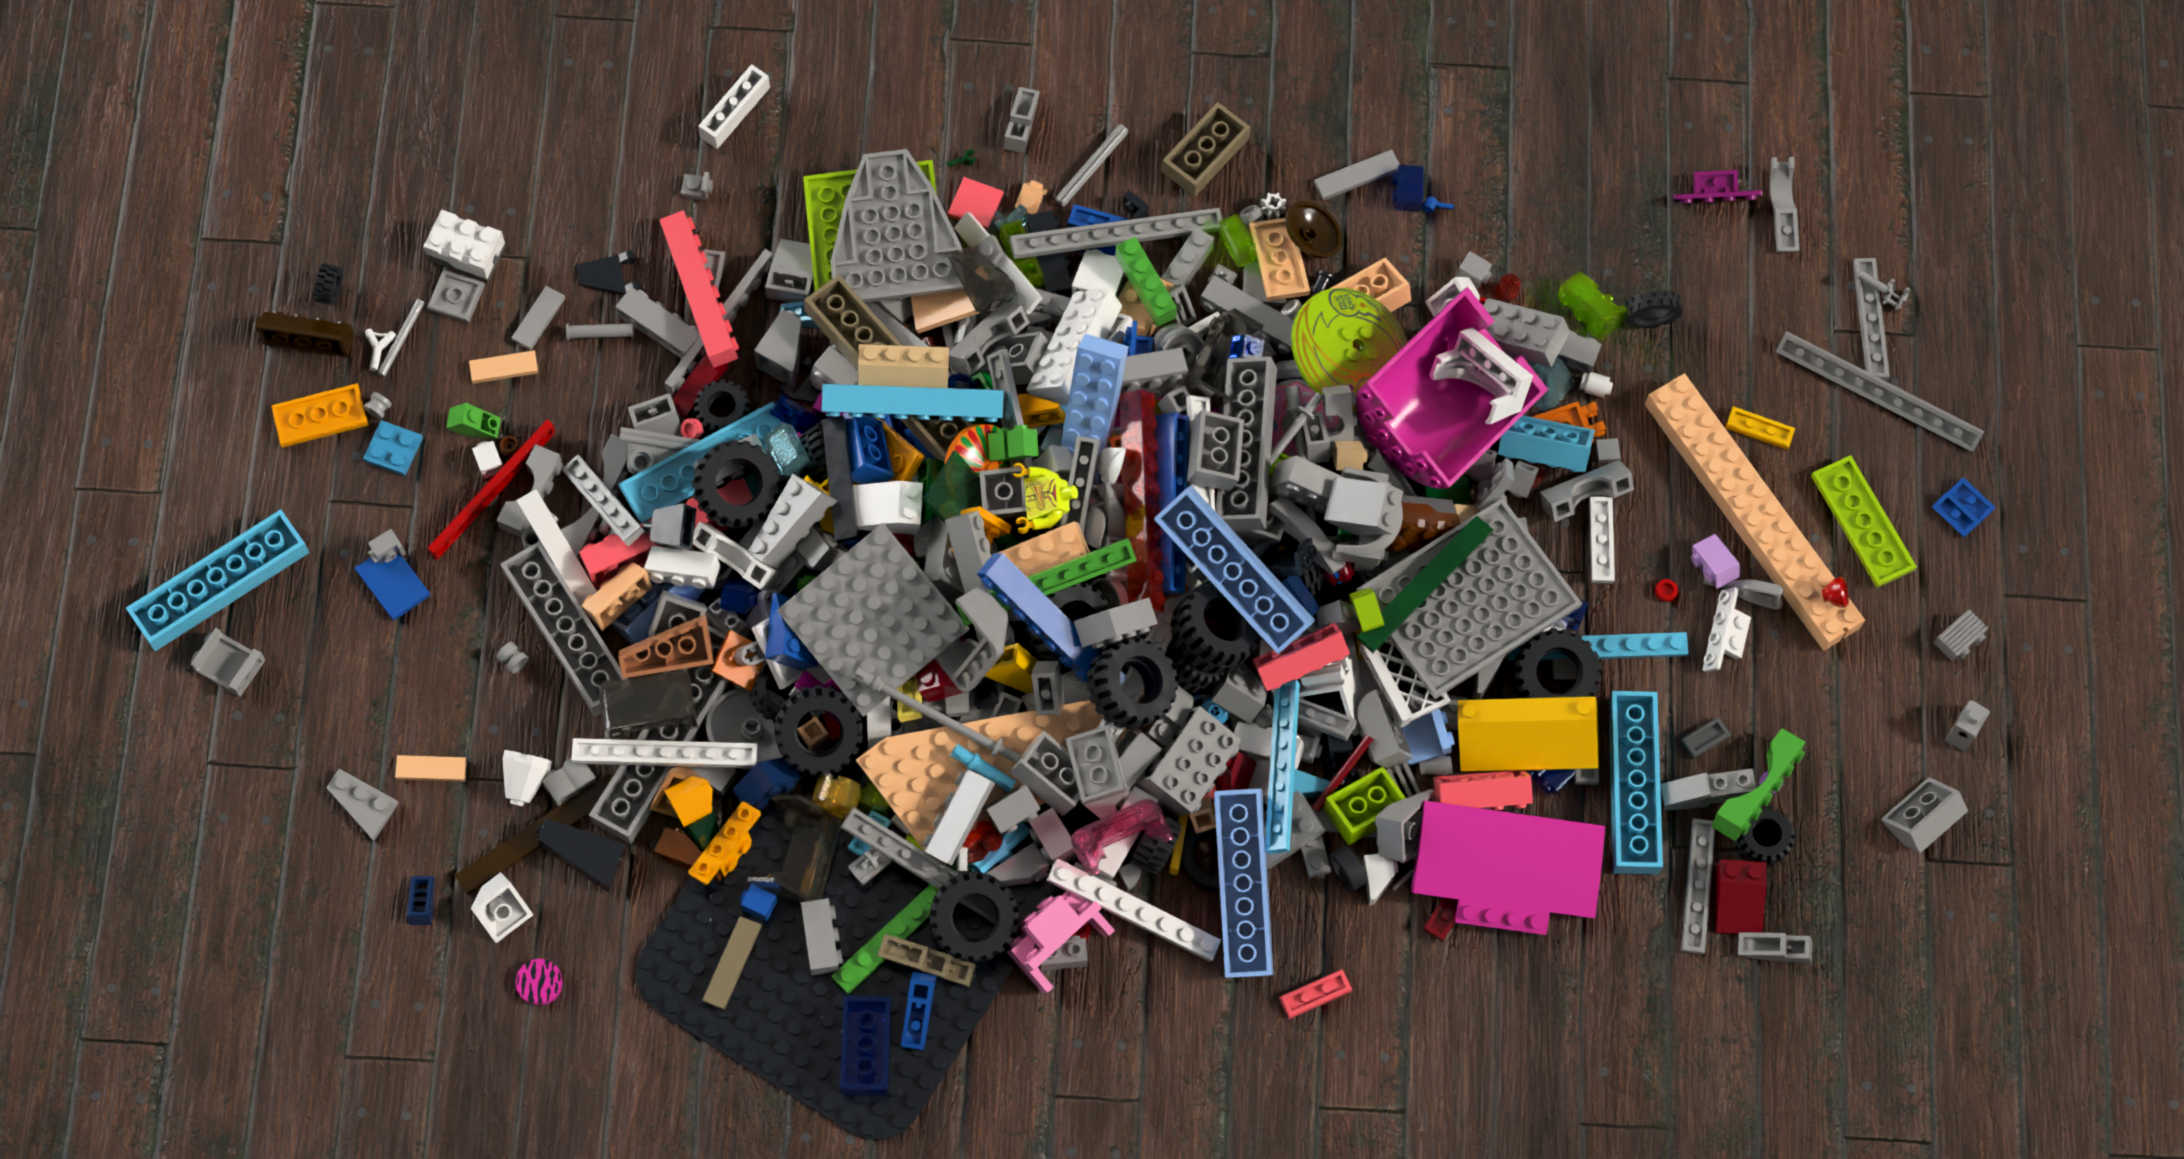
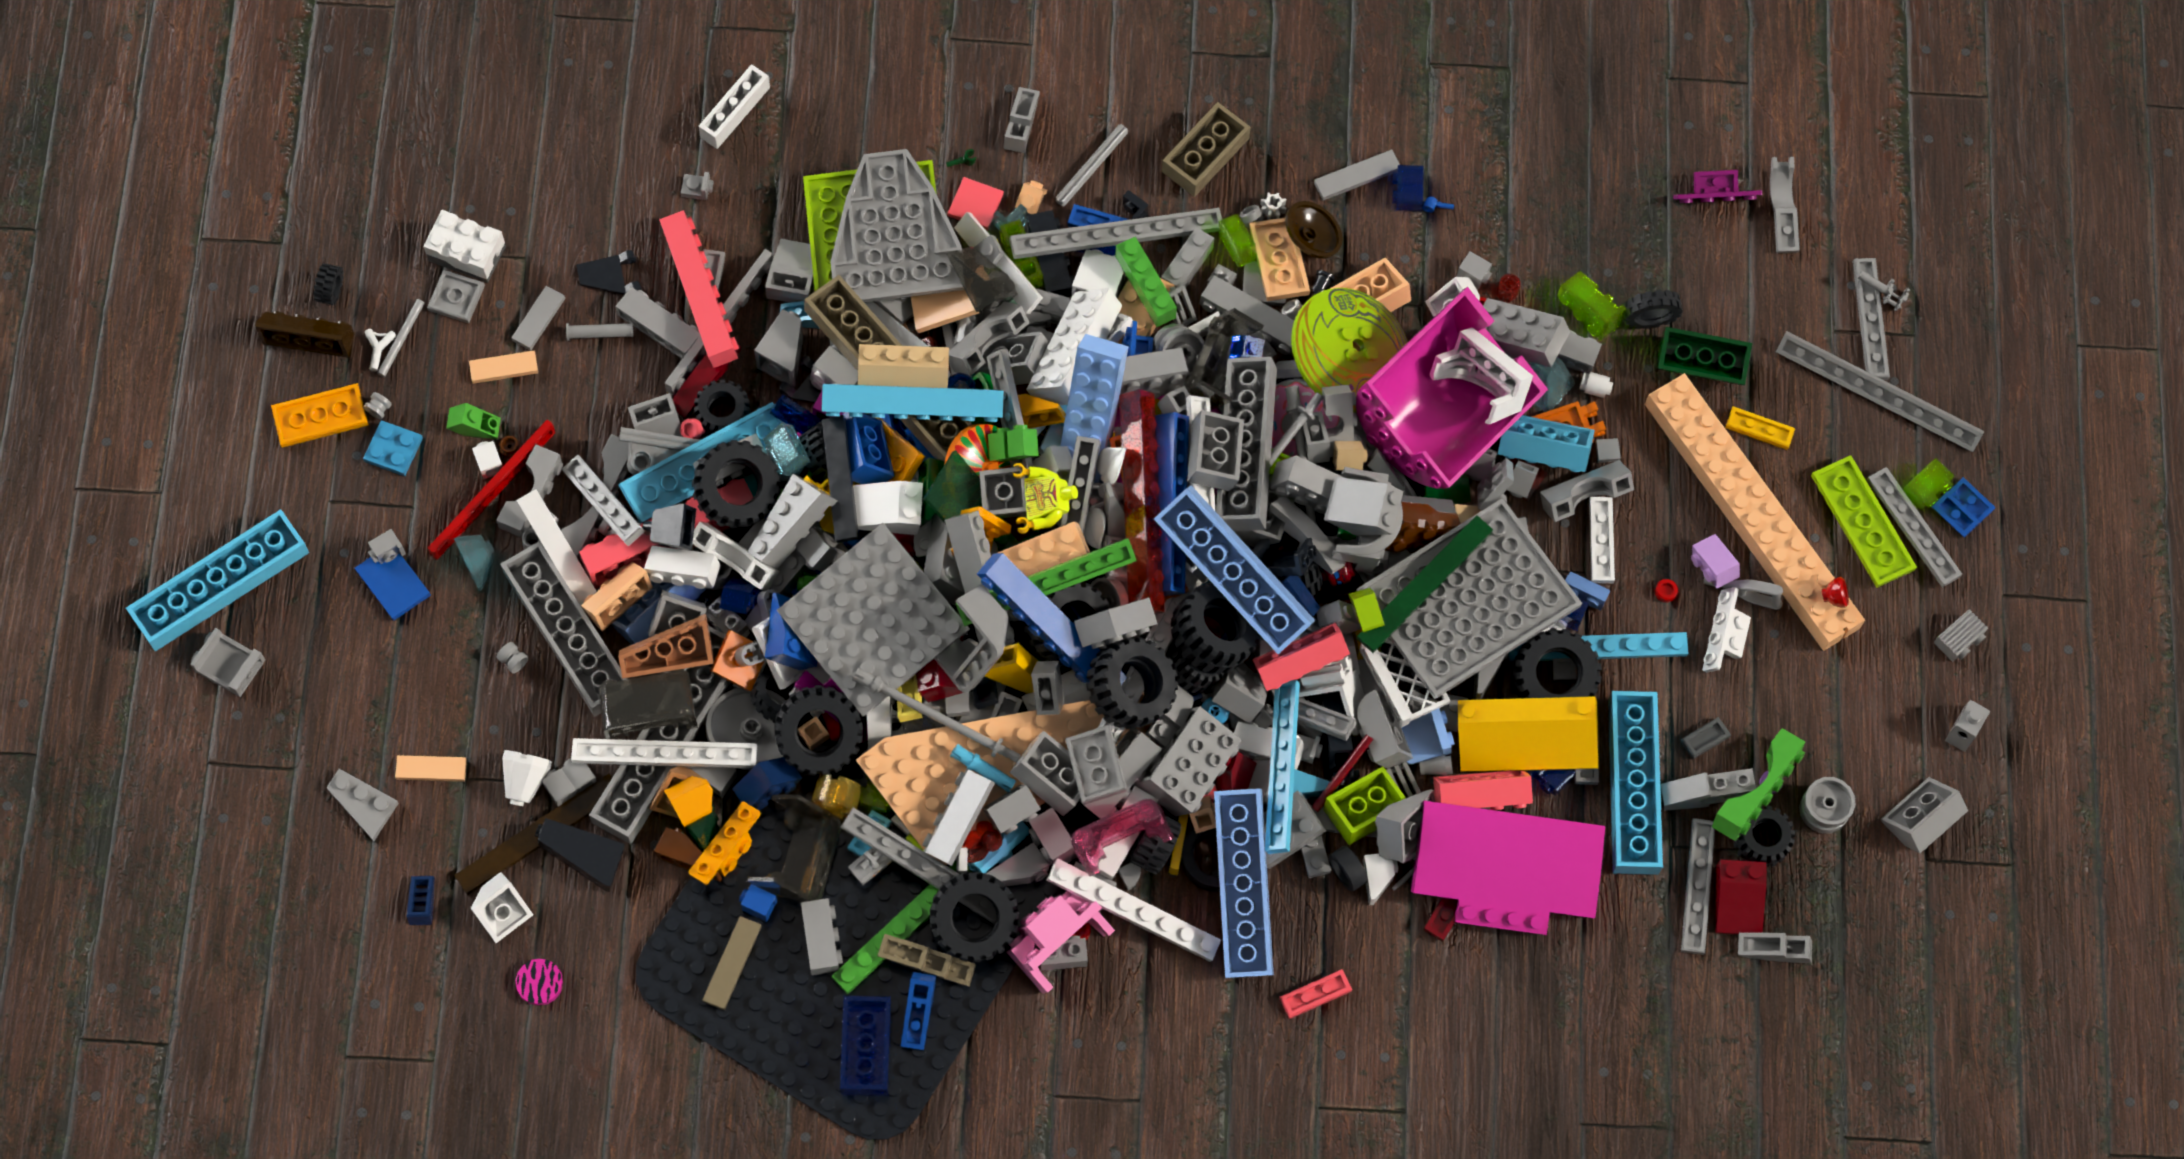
none -> clear light blue slope [454,535,494,591]
none -> medium blue bracket [1565,572,1610,611]
none -> dark green slope [1658,327,1752,386]
none -> light grey wheel [1799,777,1856,833]
none -> light grey plate [1867,467,1962,588]
none -> clear neon green brick [1903,458,1954,510]

